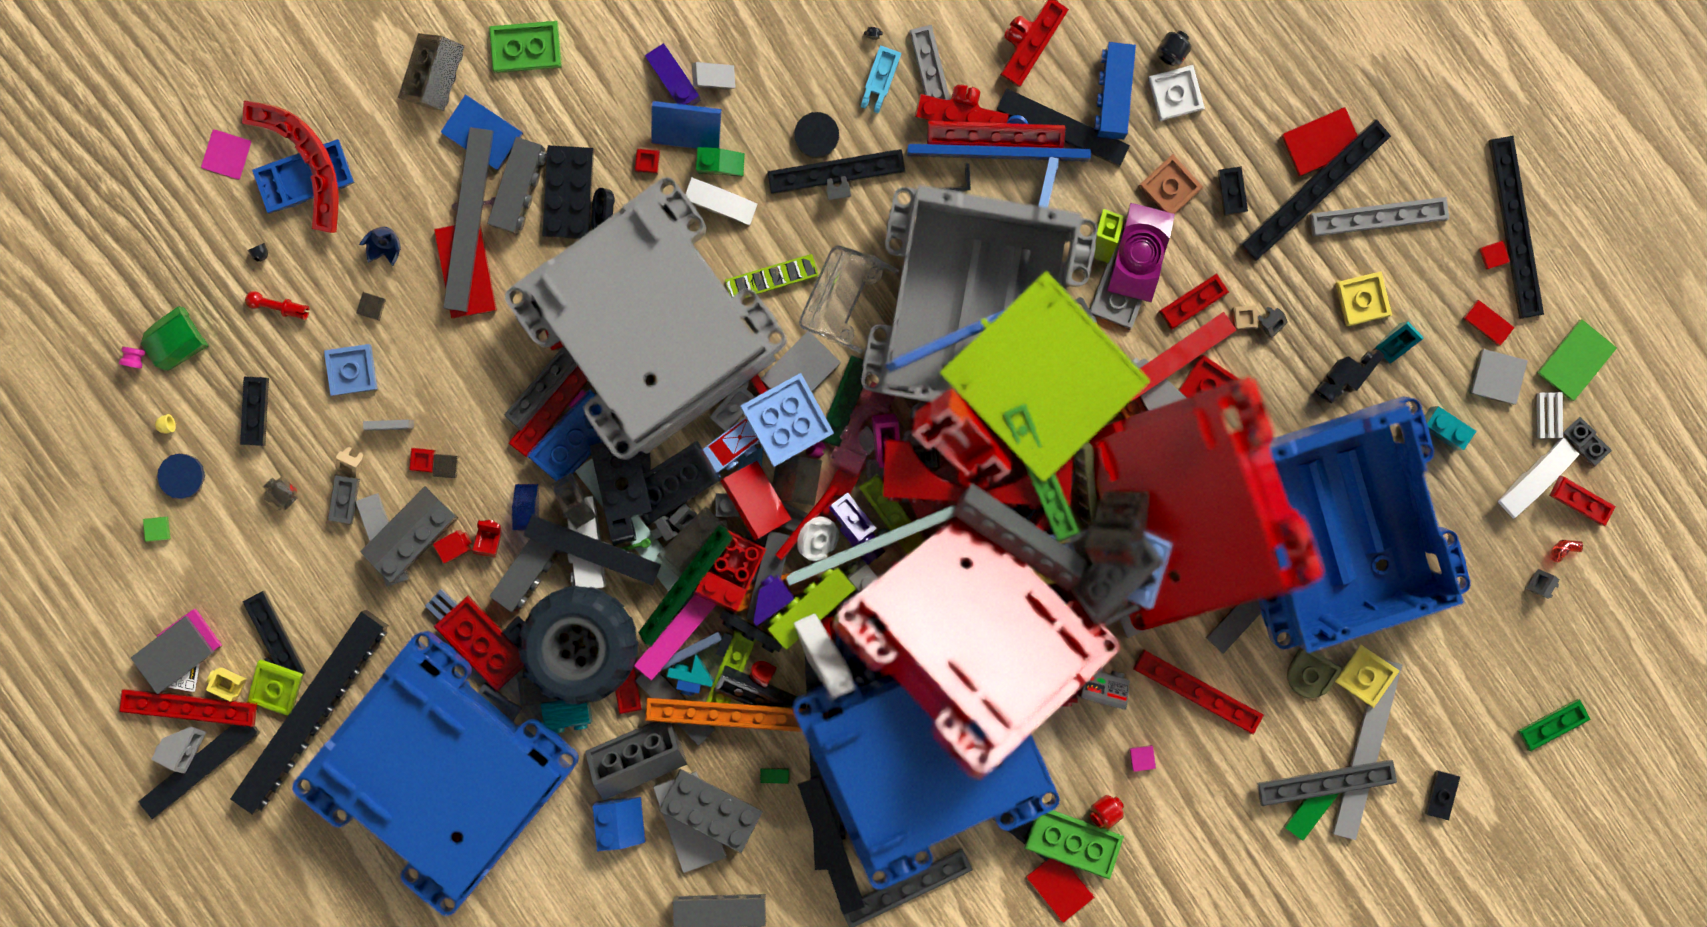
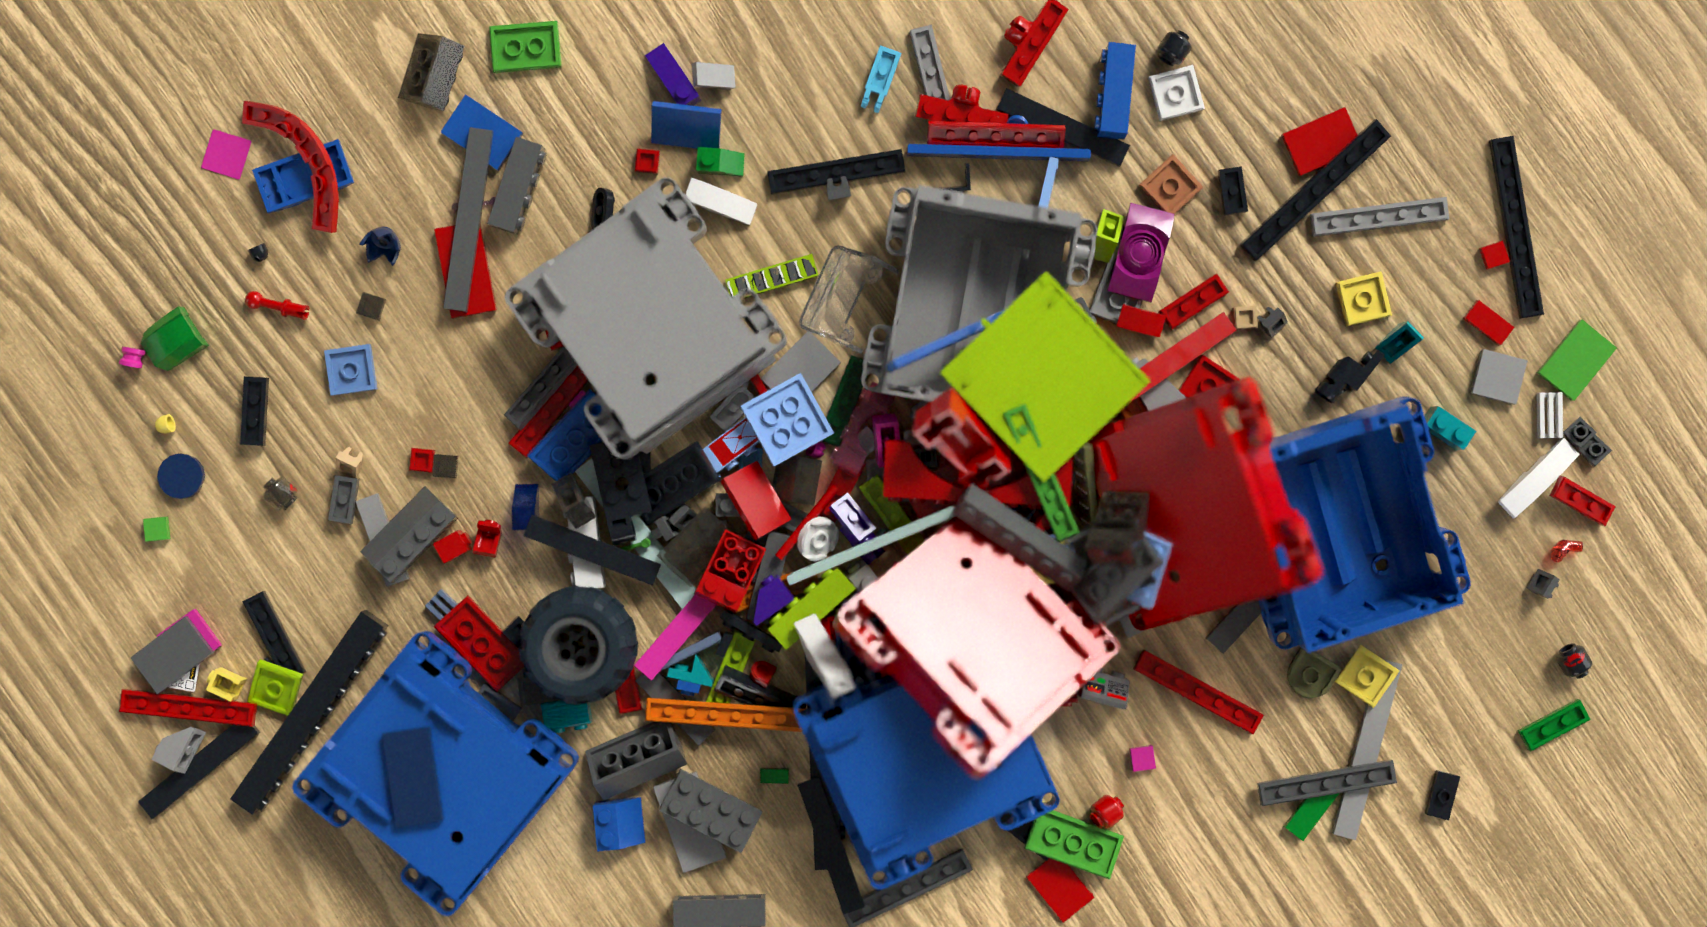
light grey tile [363,420,414,431] -> none
dark grey brick [490,539,562,612] -> none
black plate [542,145,594,239] -> none
dark green tile [638,525,733,647] -> none
black tile [794,112,839,158] -> none
black piece [864,27,883,39] -> none
none -> dark blue tile [382,726,444,827]
none -> red slope [1116,304,1166,337]
none -> black head [1557,643,1592,679]

